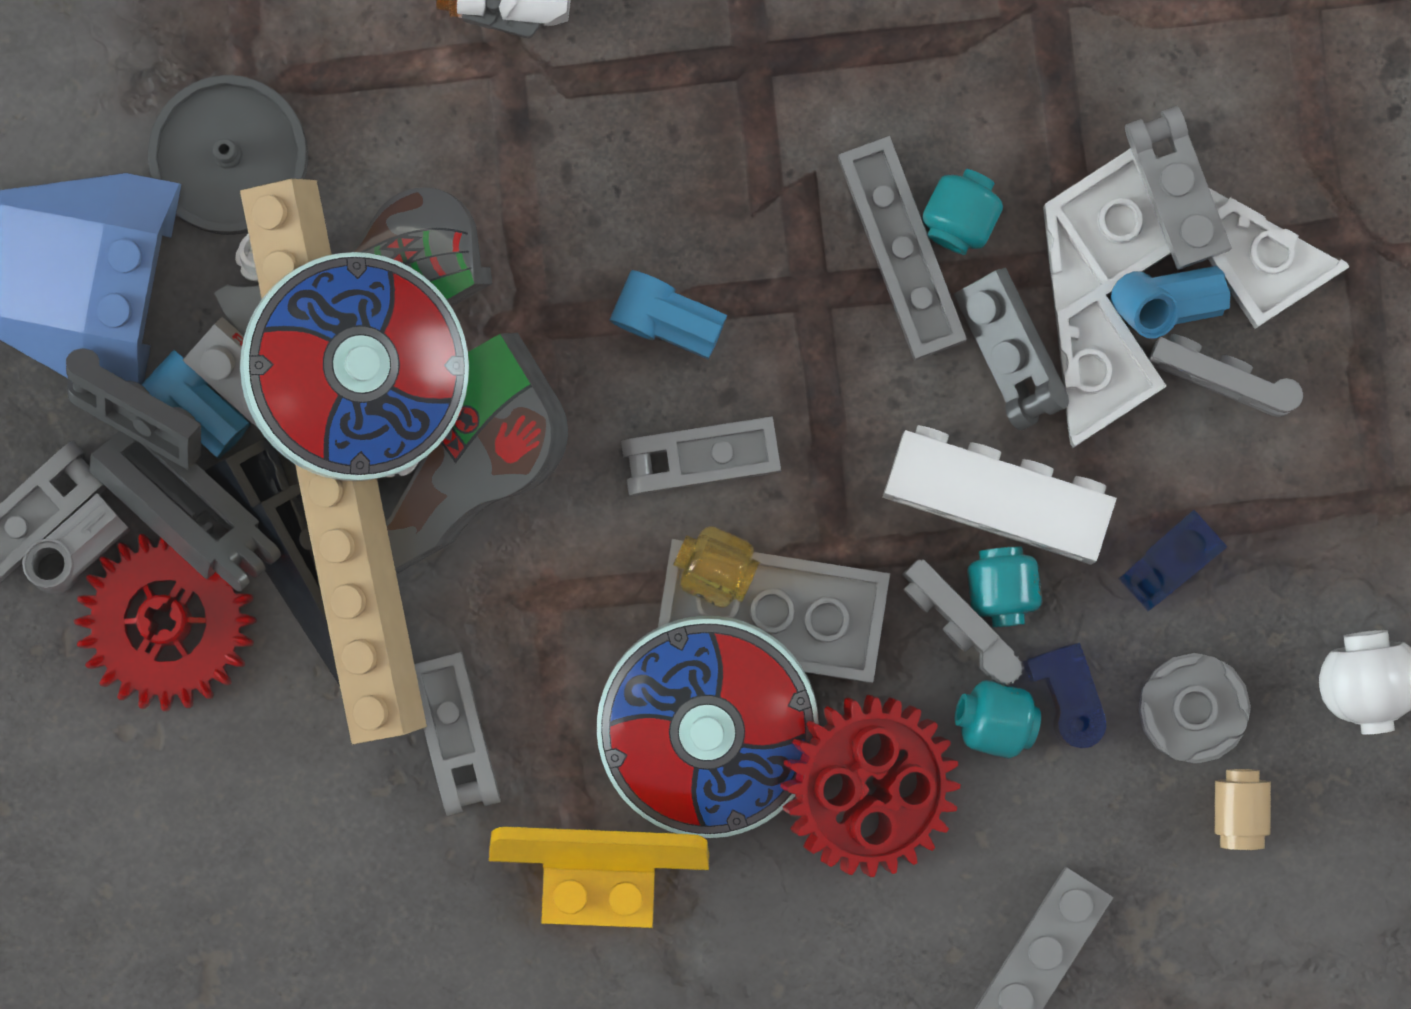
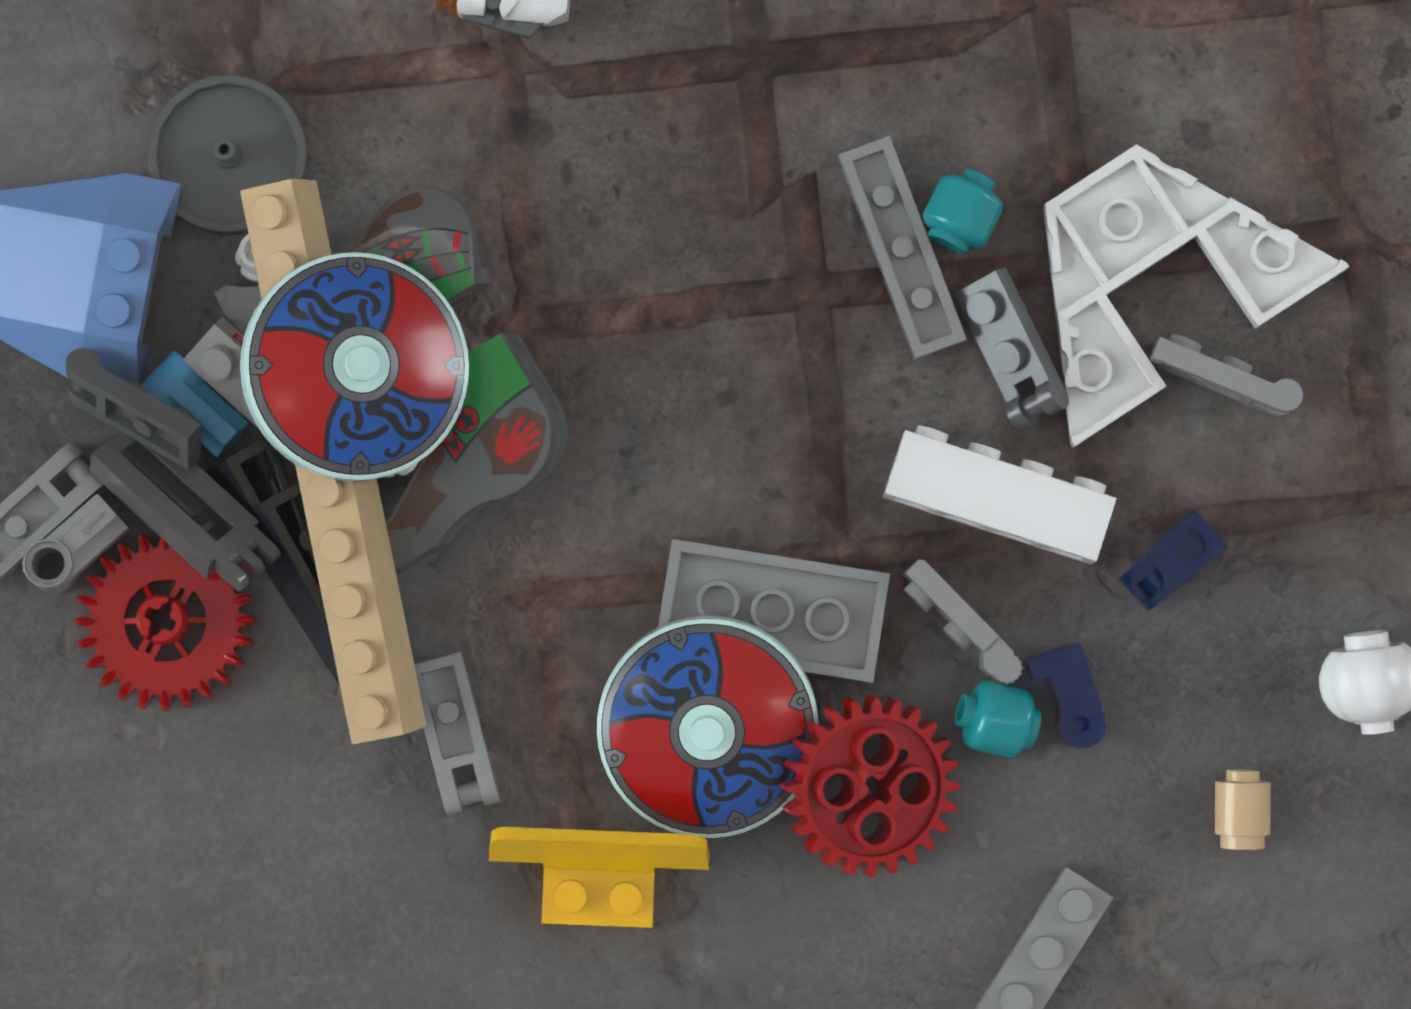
dark azure piece [609,270,727,360] -> none
light grey plate [621,416,781,496] -> none
clear yellow head [673,526,760,608] -> none
teal head [967,547,1042,628] -> none
dark azure piece [1111,266,1230,338] -> none
light grey plate [1125,106,1232,270] -> none
light grey tile [1138,653,1251,764] -> none

